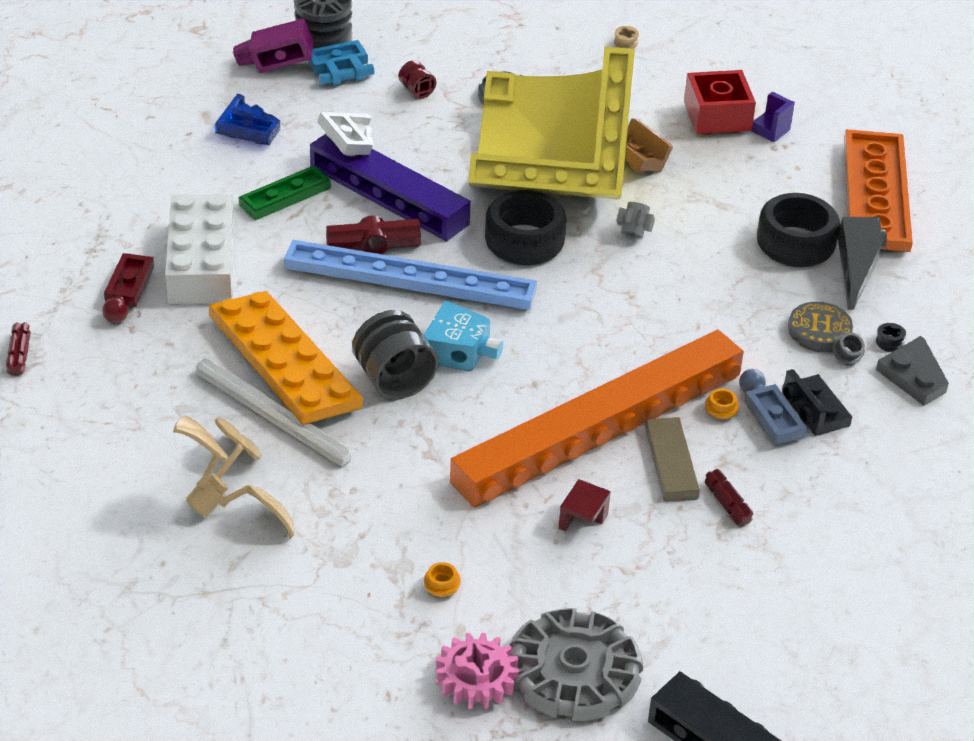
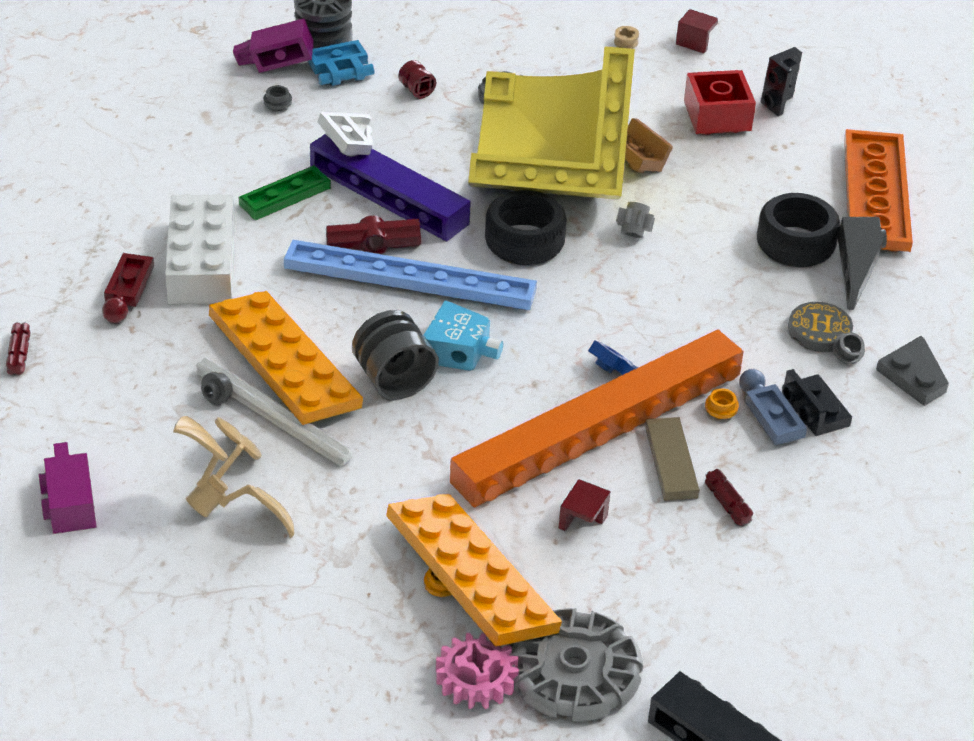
clear blue wing [215,93,281,146] -> none
dark purple panel [752,92,795,142] -> none
black bush [876,323,906,352] -> none
none -> magenta hinge [38,442,97,534]
none -> dark grey plate [201,372,233,405]
none -> dark grey plate [263,85,292,111]
none -> light orange plate [386,494,562,647]
none -> blue plate [588,340,638,375]
none -> dark red panel [676,9,718,54]
none -> black bracket [760,47,803,116]

